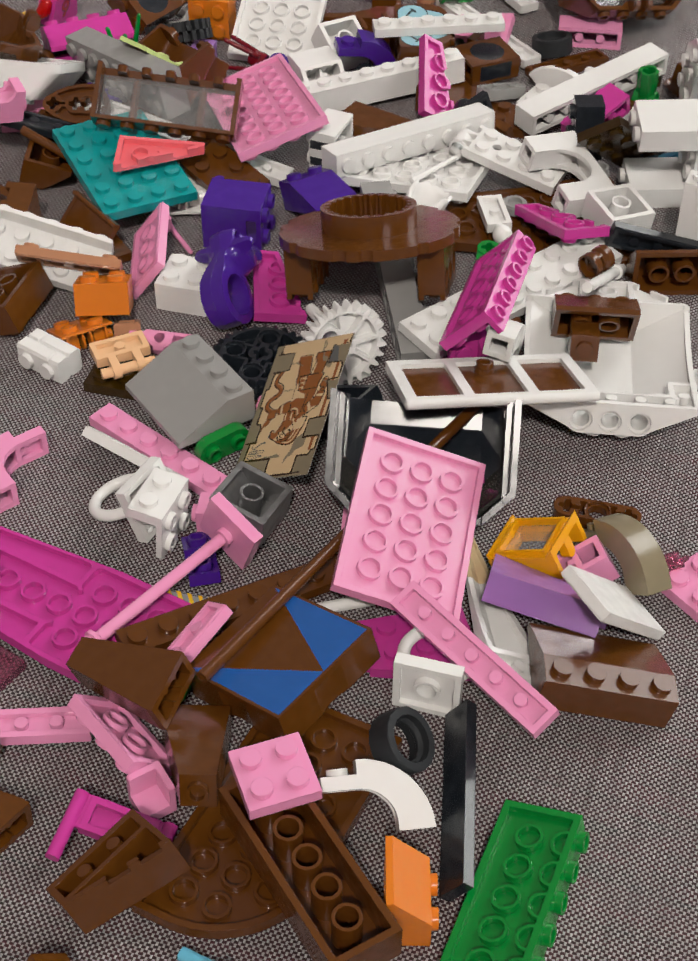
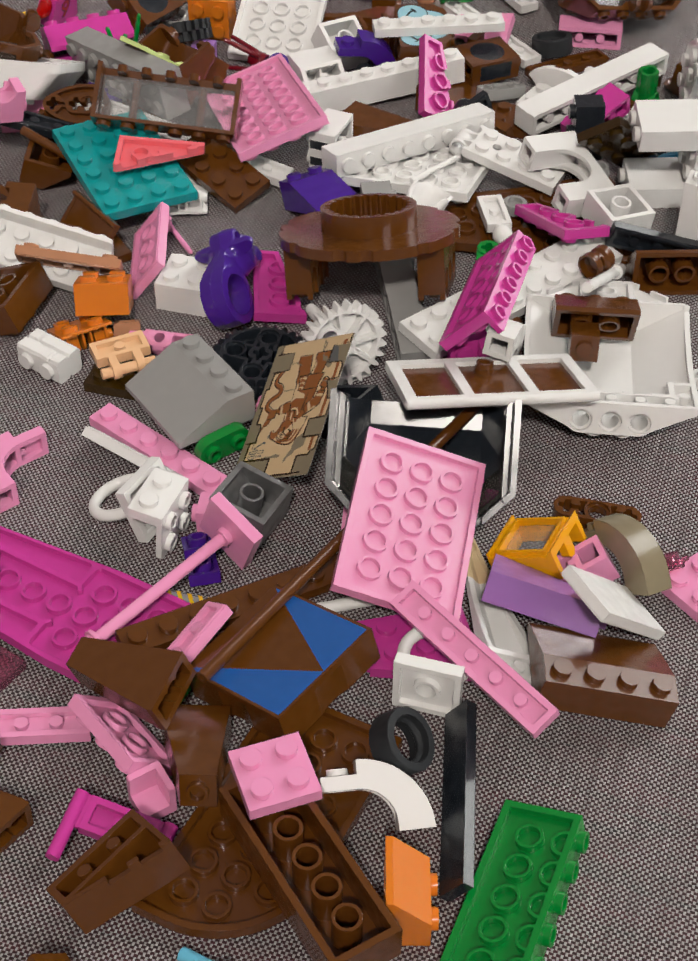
dark purple container [200,175,276,250] -> none

